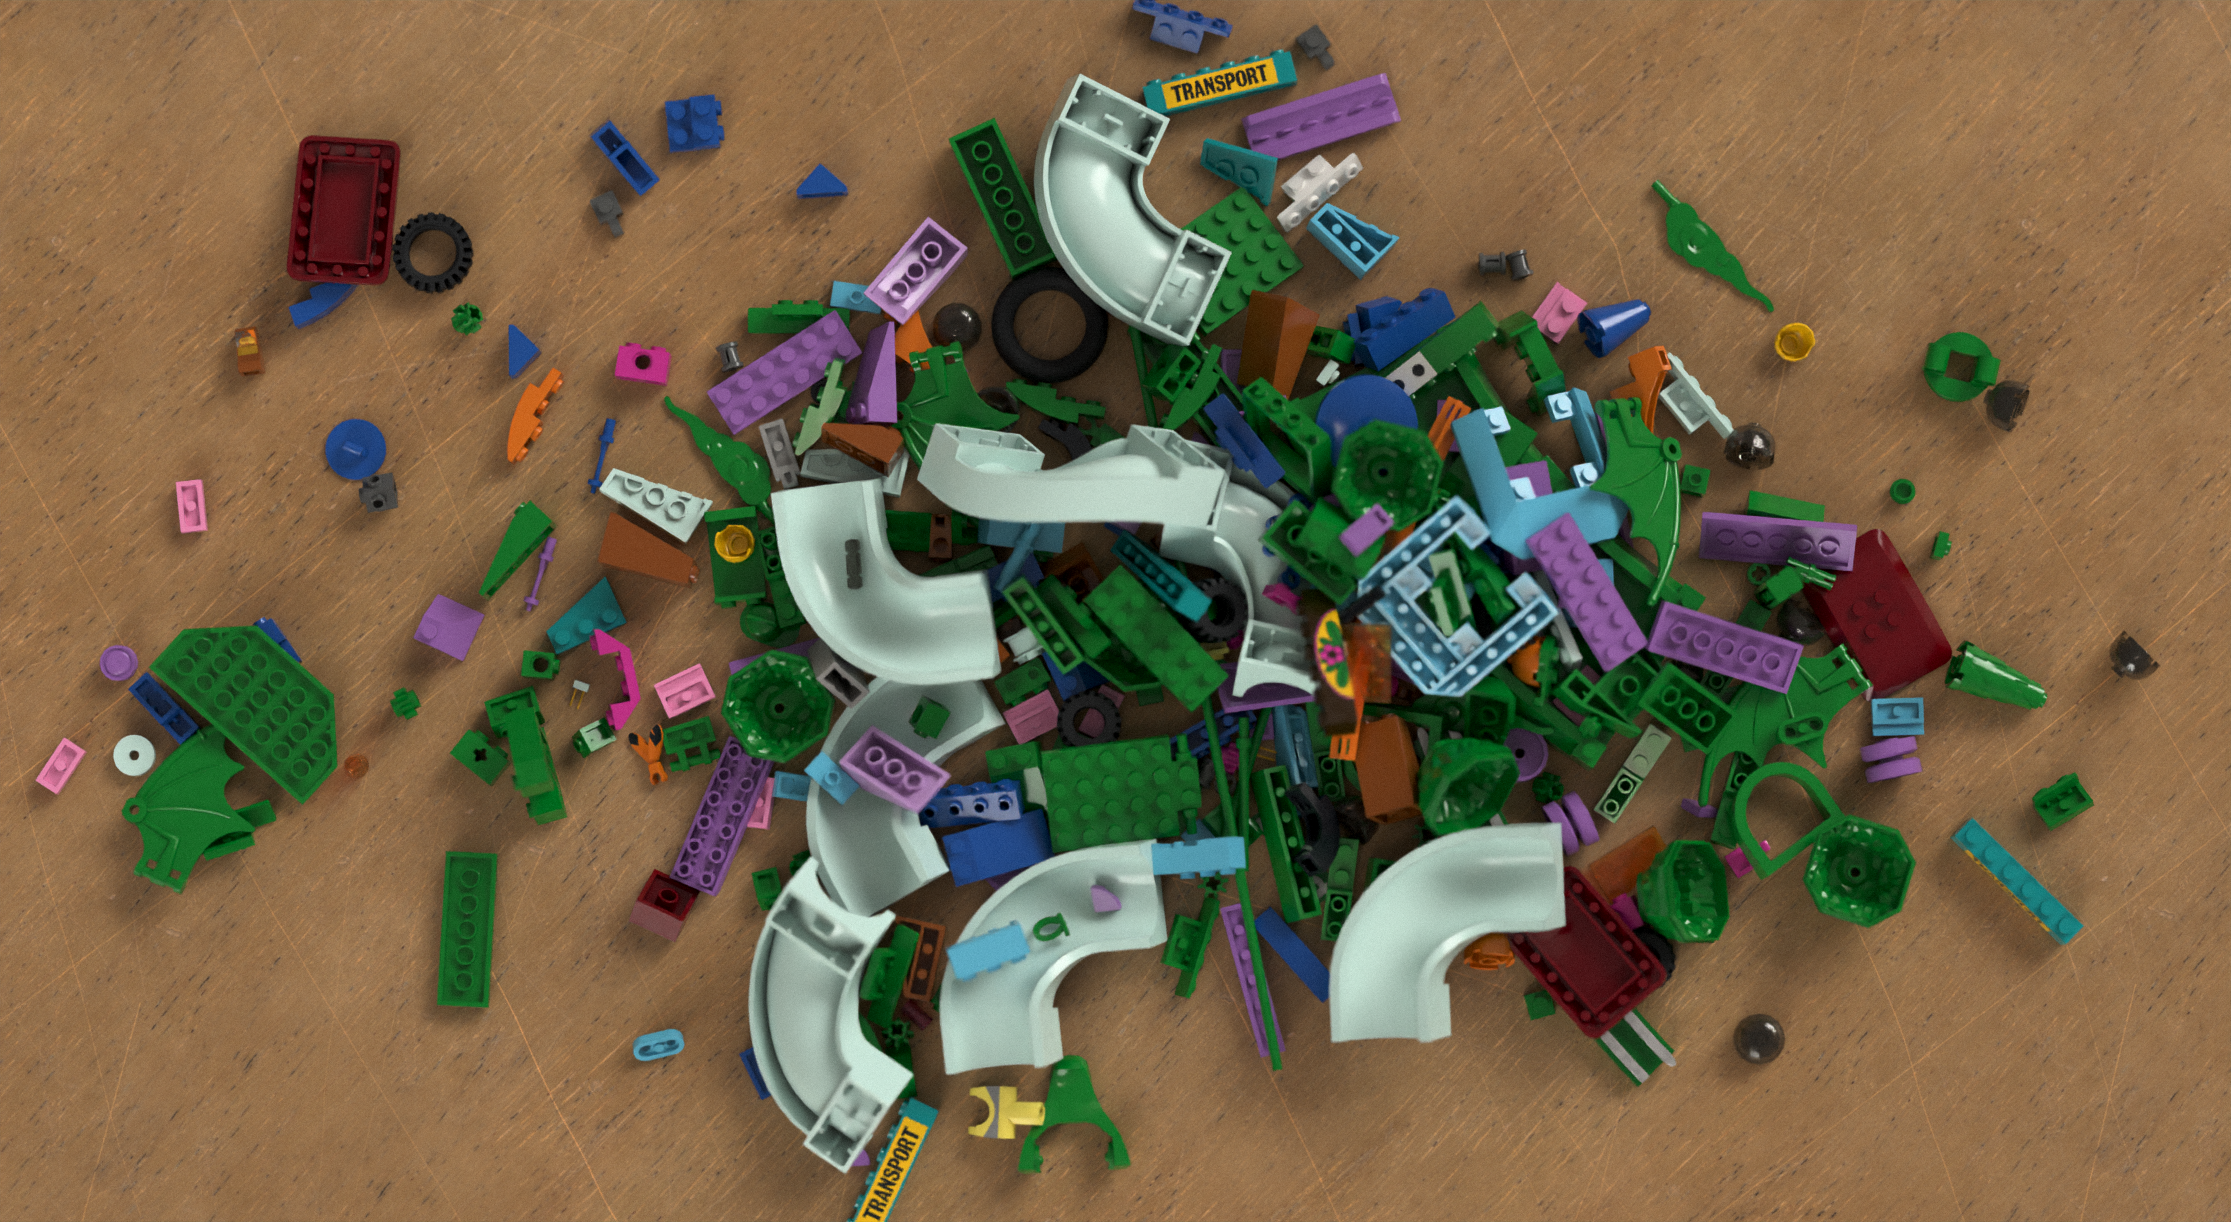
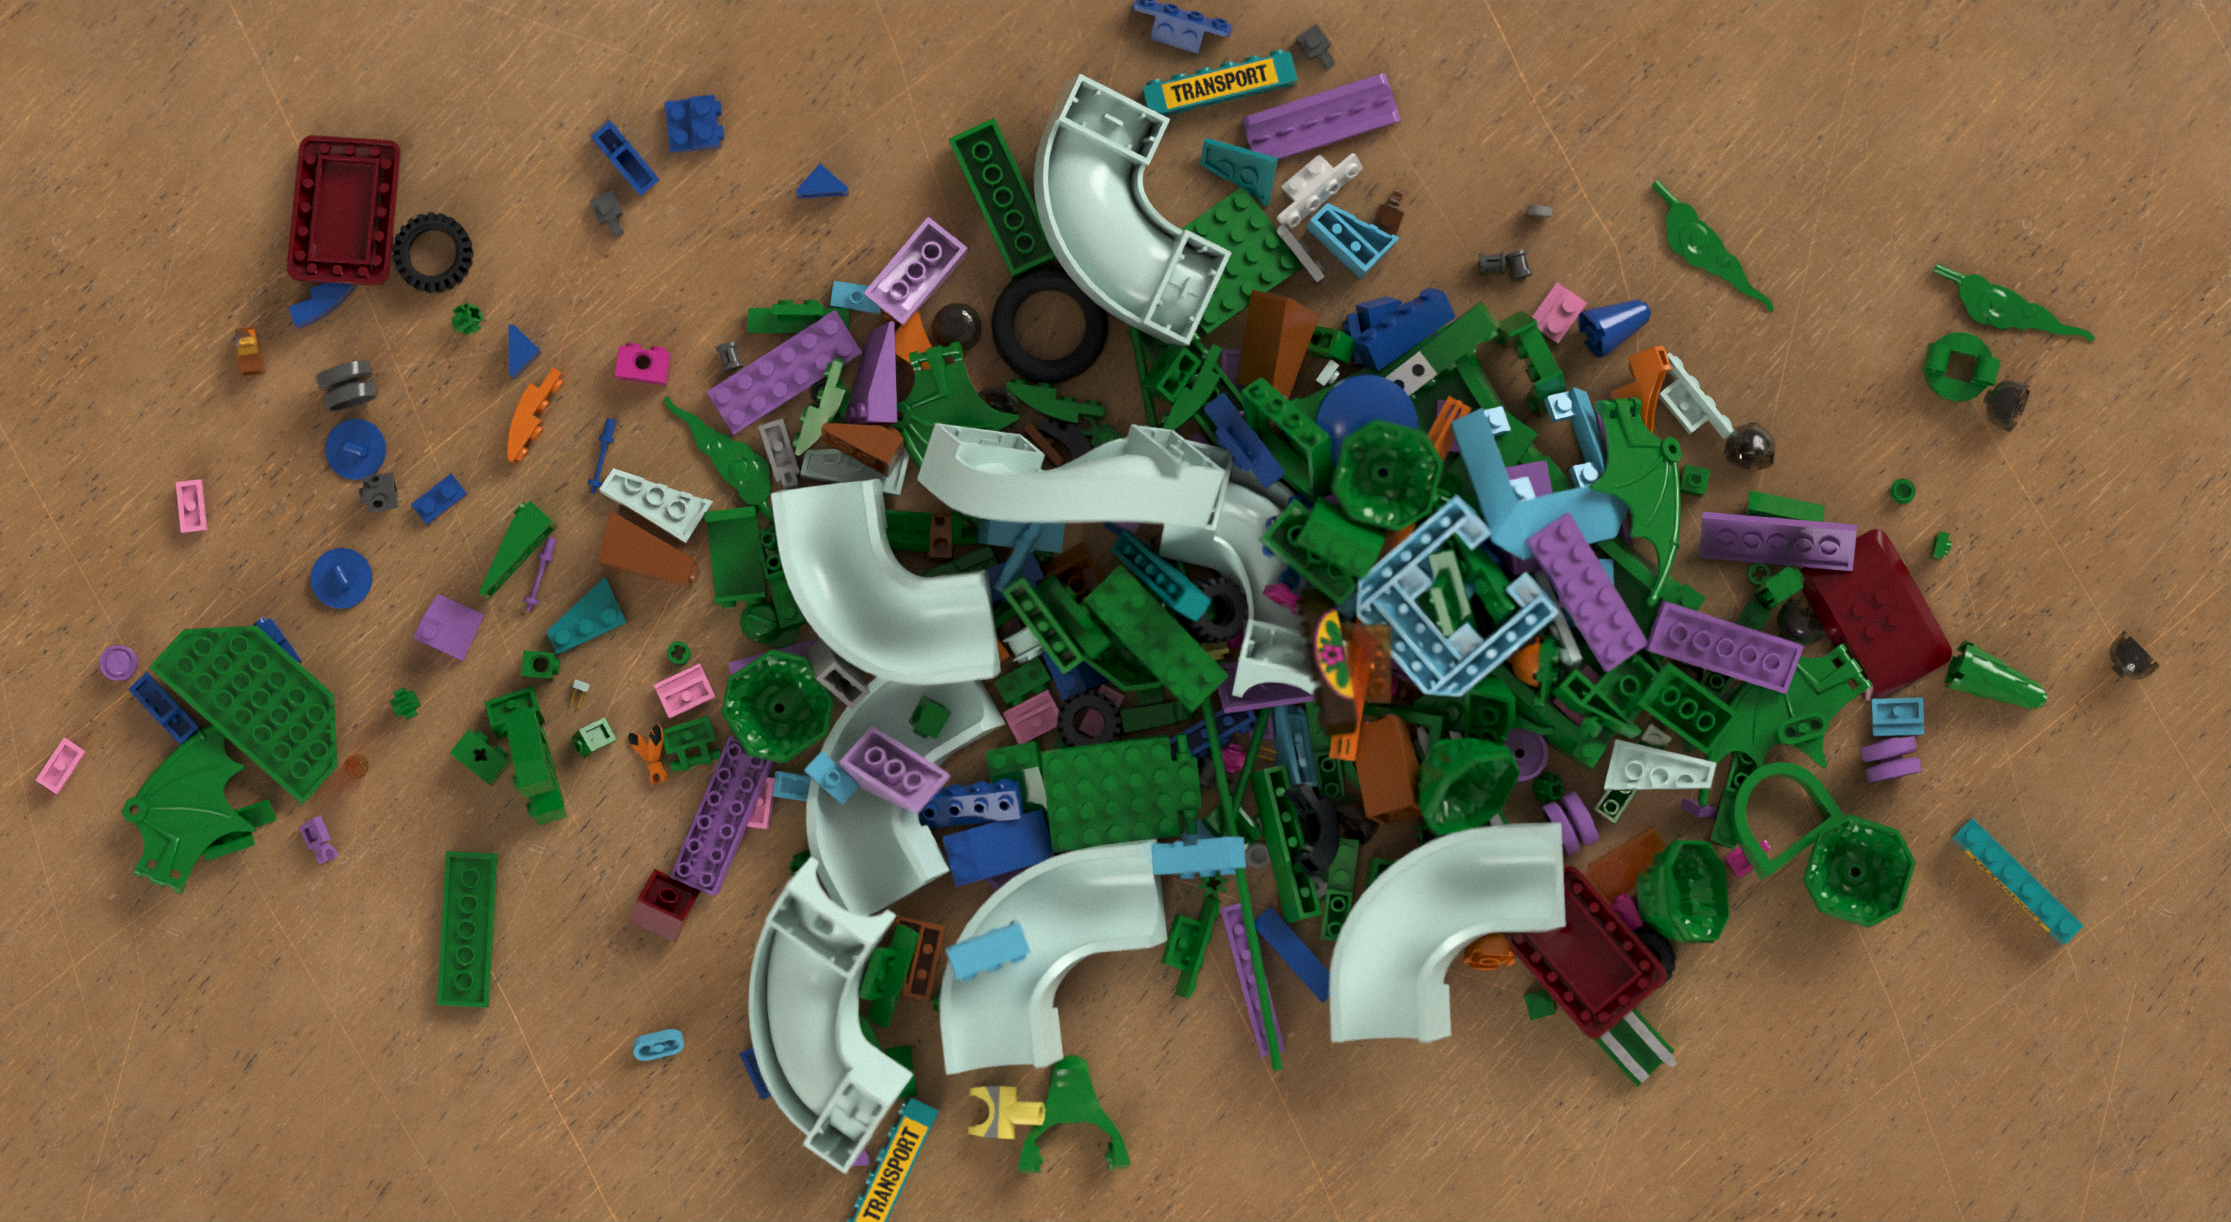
light aqua piece [113,735,156,776] -> none
dark pink slope [589,628,641,730] -> none
yellow hair [714,525,755,563] -> none
green bracket [751,867,783,911] -> none
clear smoke axle [845,539,863,590] -> none
green gear [882,1017,914,1051] -> none
clear pink pin [900,999,933,1031] -> none
green piece [1033,913,1070,941] -> none
medium lavender tile [1090,885,1122,912] -> none
green bar [1236,717,1252,872] -> none
medium lavender tile [1339,504,1395,557] -> none
black axle [1339,585,1386,624] -> none
clear smoke cylinder [1733,1013,1785,1065] -> none
yellow hair [1774,322,1815,362] -> none
green pin [1783,556,1836,590] -> none
green bracket [2032,772,2094,832] -> none
none -> medium lavender plate [299,816,338,864]
none -> blue shield [311,548,372,609]
none -> dark grey wheel [315,360,379,412]
none -> blue plate [411,473,468,525]
none -> green bush [667,641,691,666]
none -> reddish brown plate [1024,423,1064,468]
none -> green leg [1120,701,1195,734]
none -> light grey tile [1245,843,1270,869]
none -> light grey hinge [1277,225,1325,286]
none -> reddish brown plate [1373,189,1404,236]
none -> light grey tile [1527,205,1553,218]
none -> light aqua wing [1604,739,1716,790]
none -> green piece [1933,263,2095,342]

